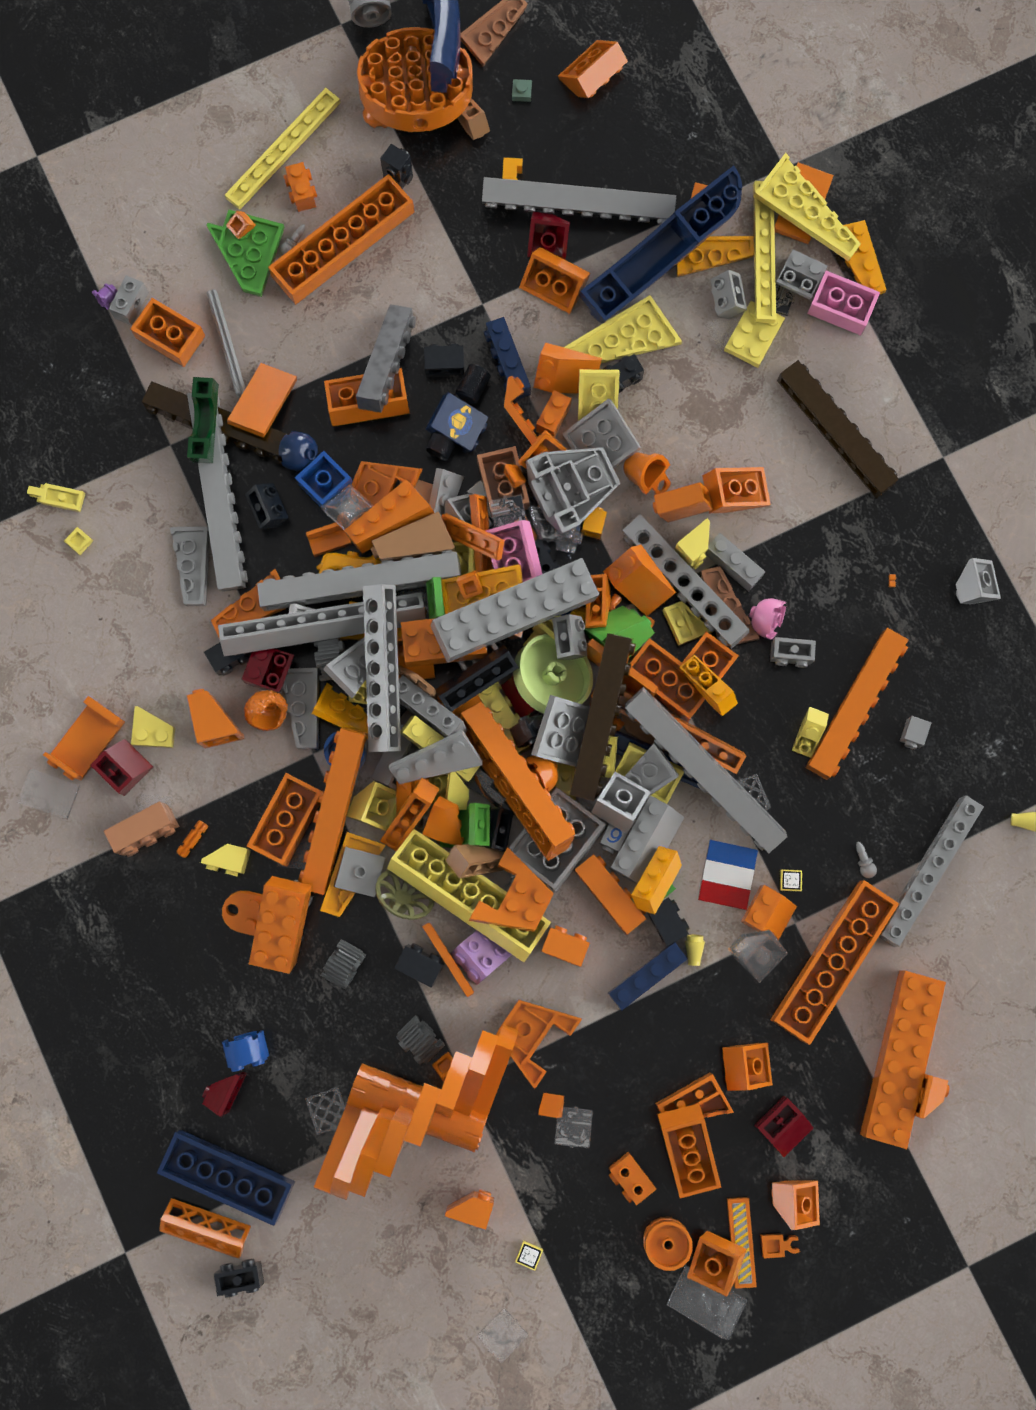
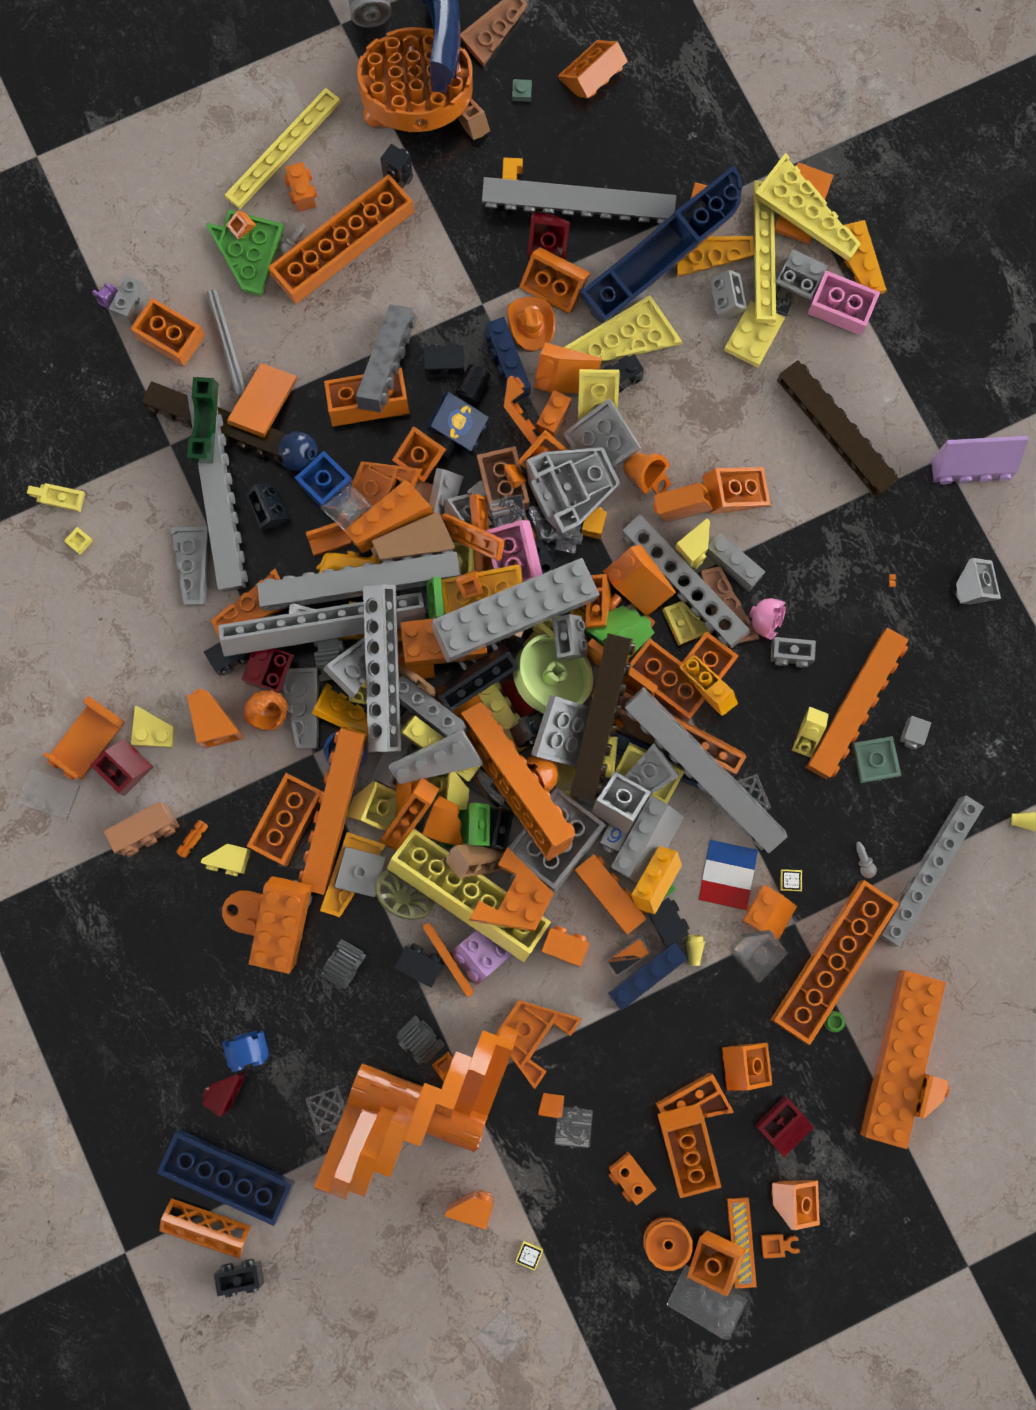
none -> orange slope [392,426,446,482]
none -> orange hat [507,297,555,351]
none -> slope [605,935,653,978]
none -> bright green plate [824,1011,845,1032]
none -> sand green tile [852,736,901,783]
none -> lavender slope [931,436,1028,484]

